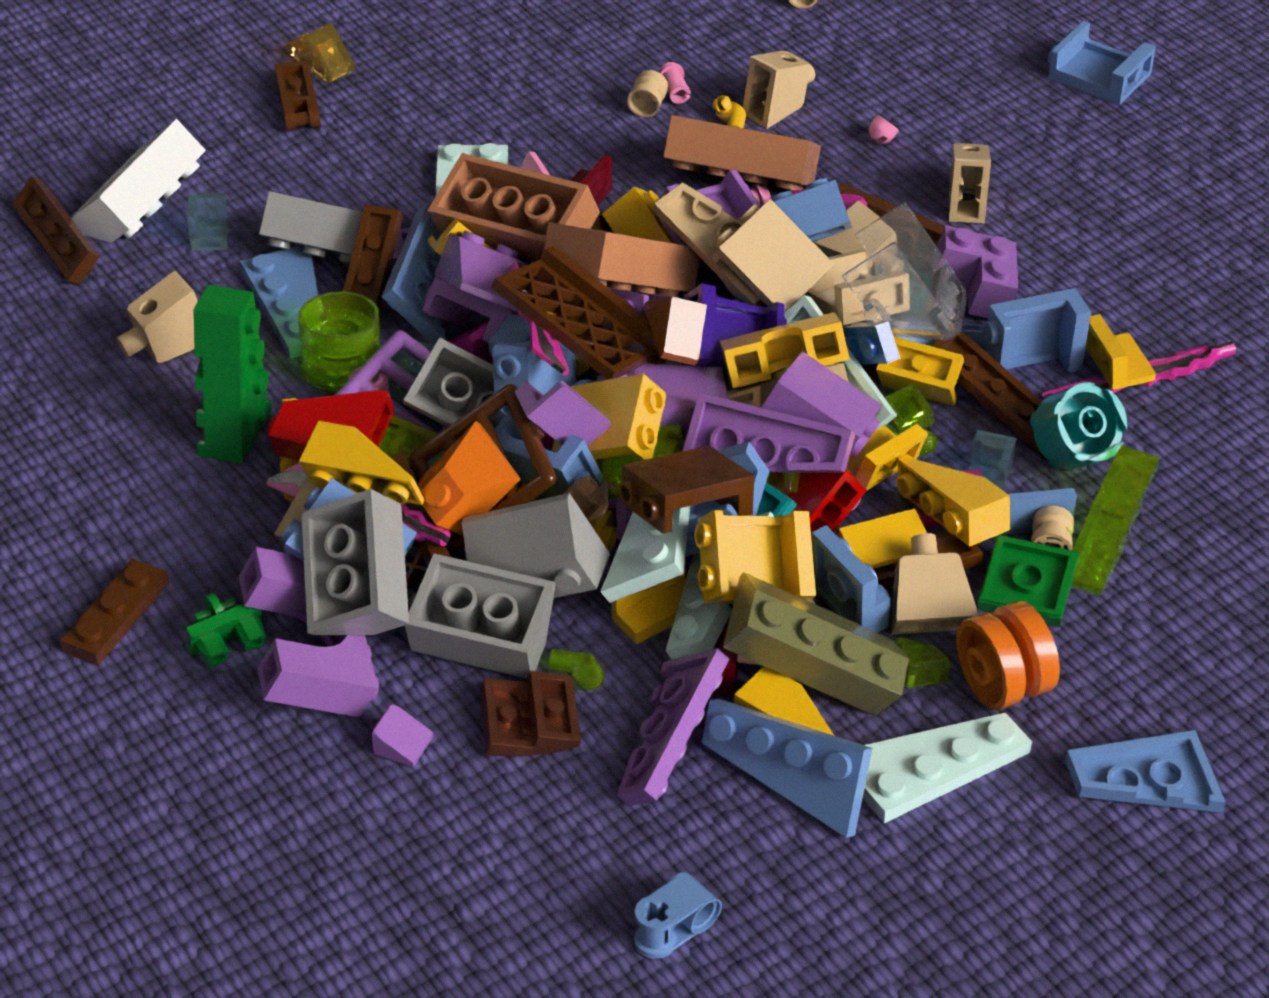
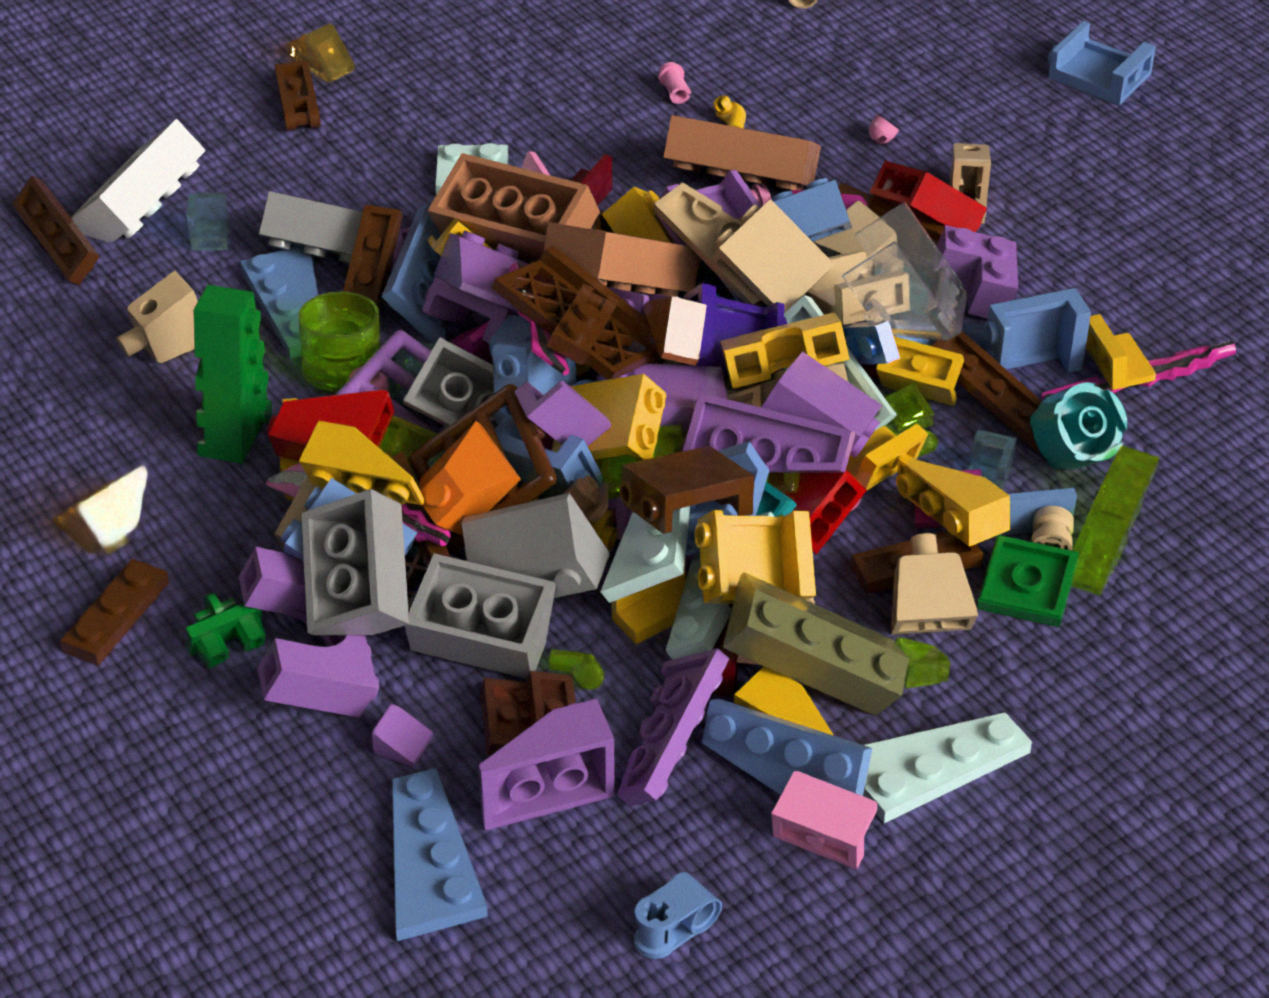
tan wheel [627,70,669,118] -> none
tan torso [743,51,815,129] -> none
medium blue plate [812,525,891,633] -> none
yellow panel [837,508,927,569] -> none
orange wheel [956,601,1060,710] -> none
medium blue wing [1065,730,1226,813] -> none
none -> clear yellow slope [52,464,148,554]
none -> medium blue wing [392,768,488,941]
none -> medium lavender slope [479,699,614,831]
none -> reddish brown plate [546,283,619,365]
none -> bright pink panel [771,771,877,870]
none -> red slope [869,160,987,232]

